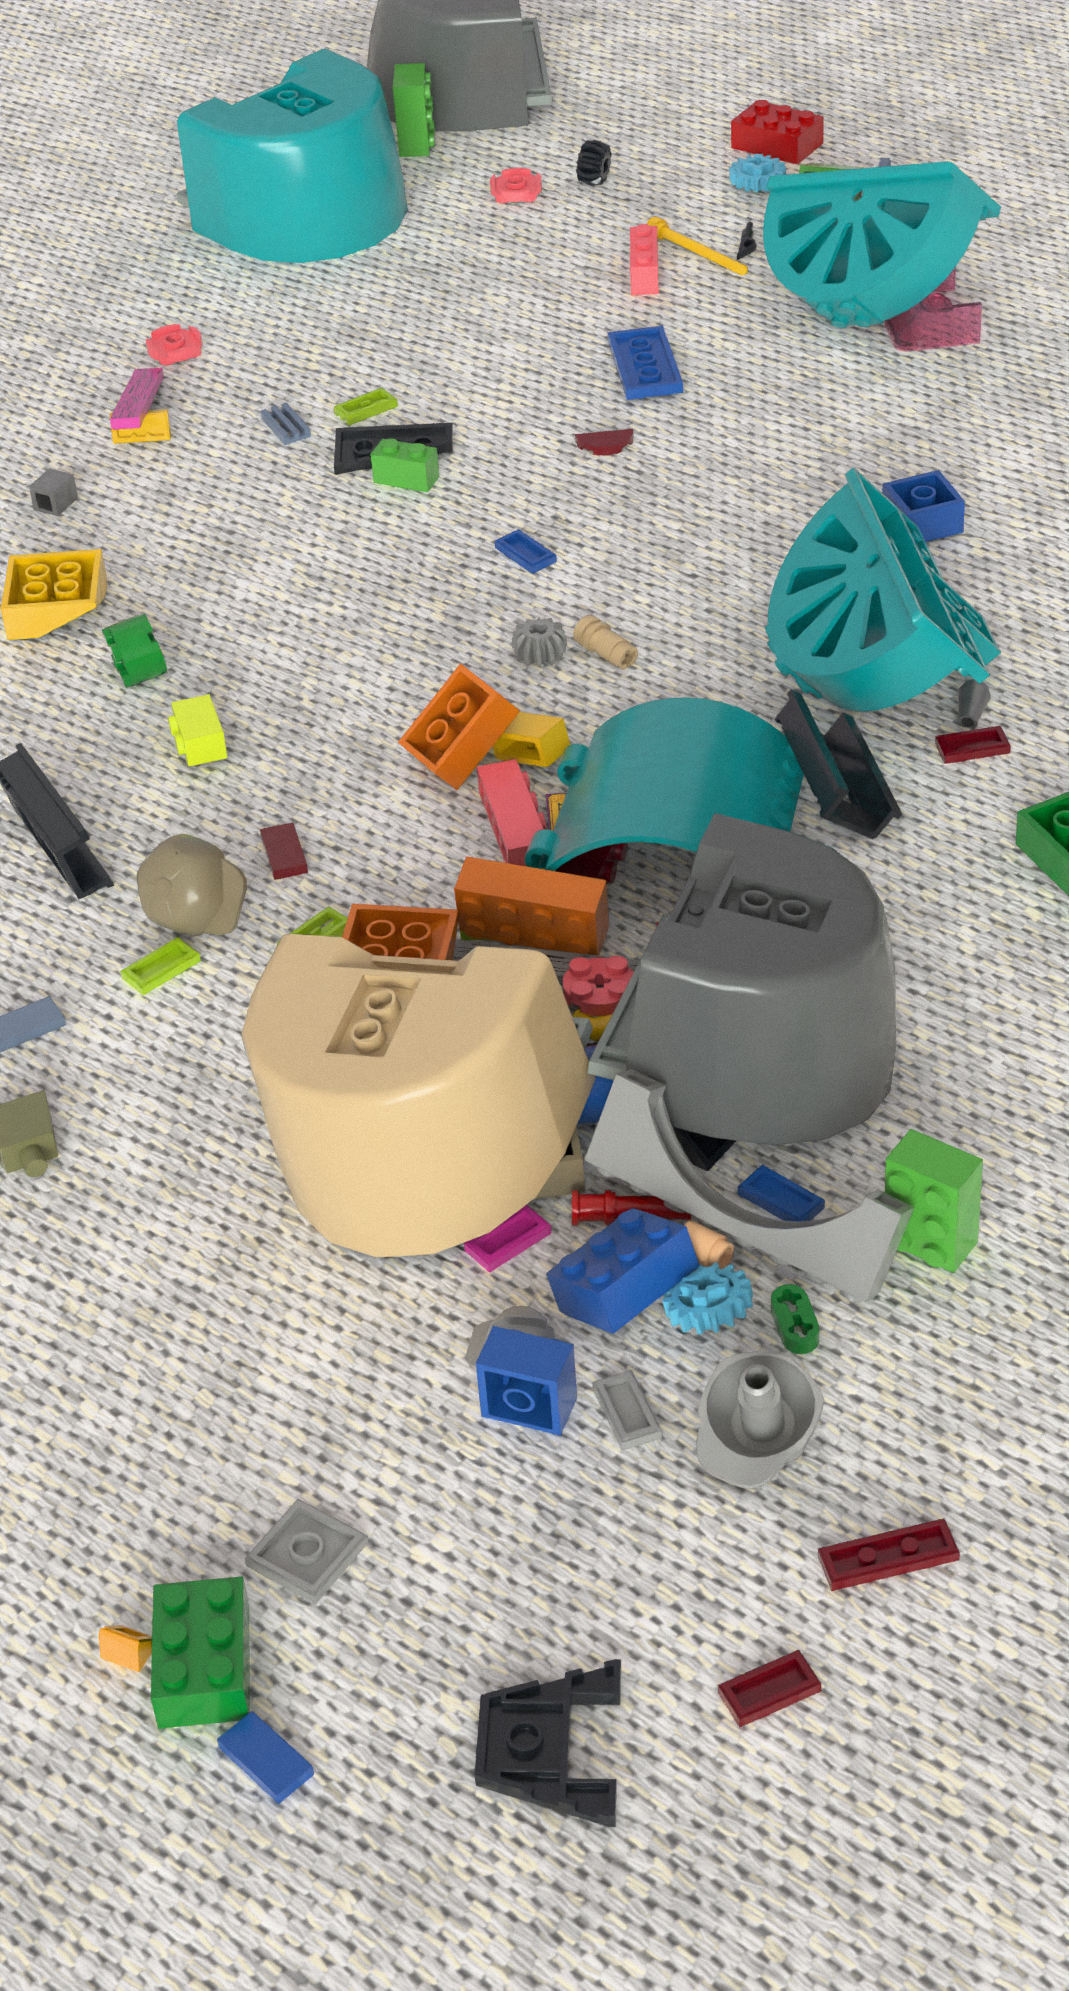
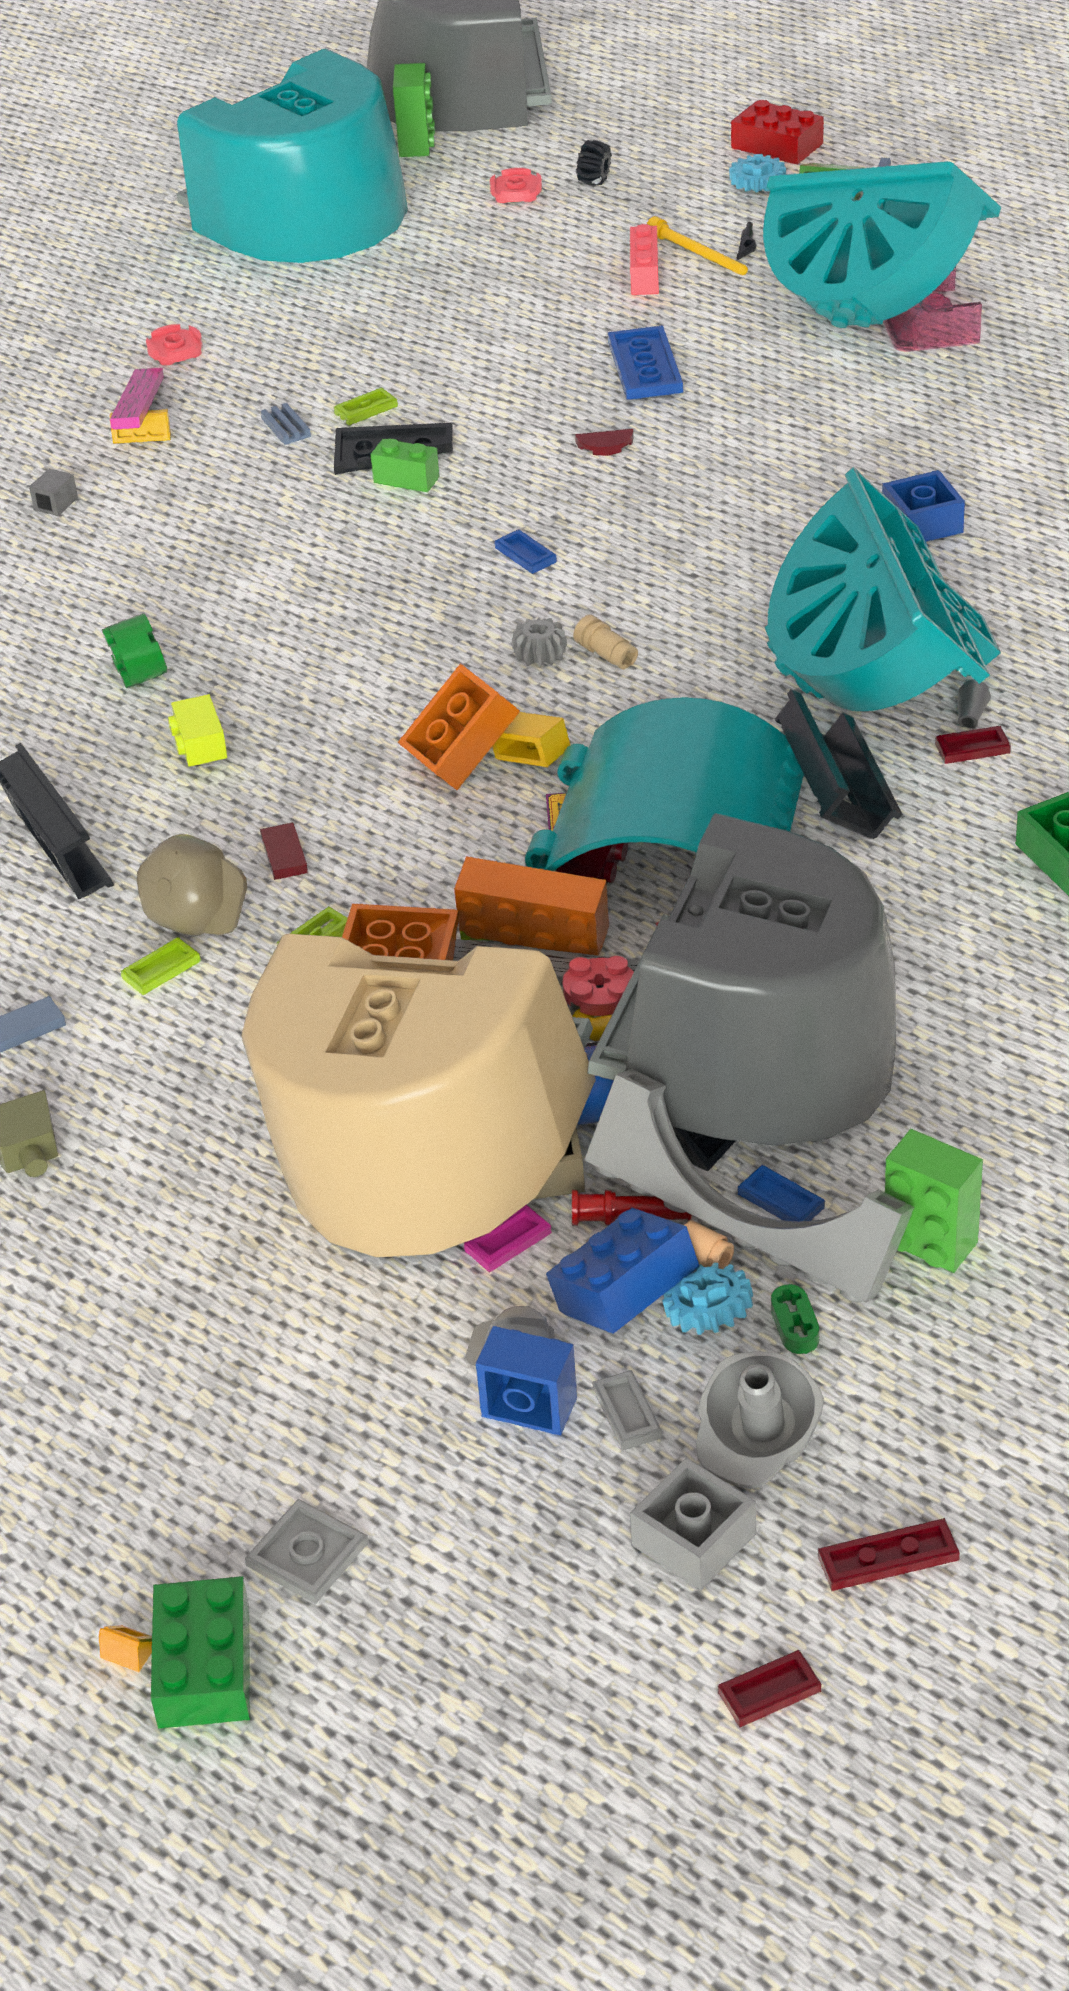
yellow slope [1,549,107,640] -> none
blue tile [217,1711,314,1804] -> none
black wing [474,1659,622,1827] -> none
coral brick [477,759,546,866] -> none
none -> light grey brick [630,1457,756,1591]

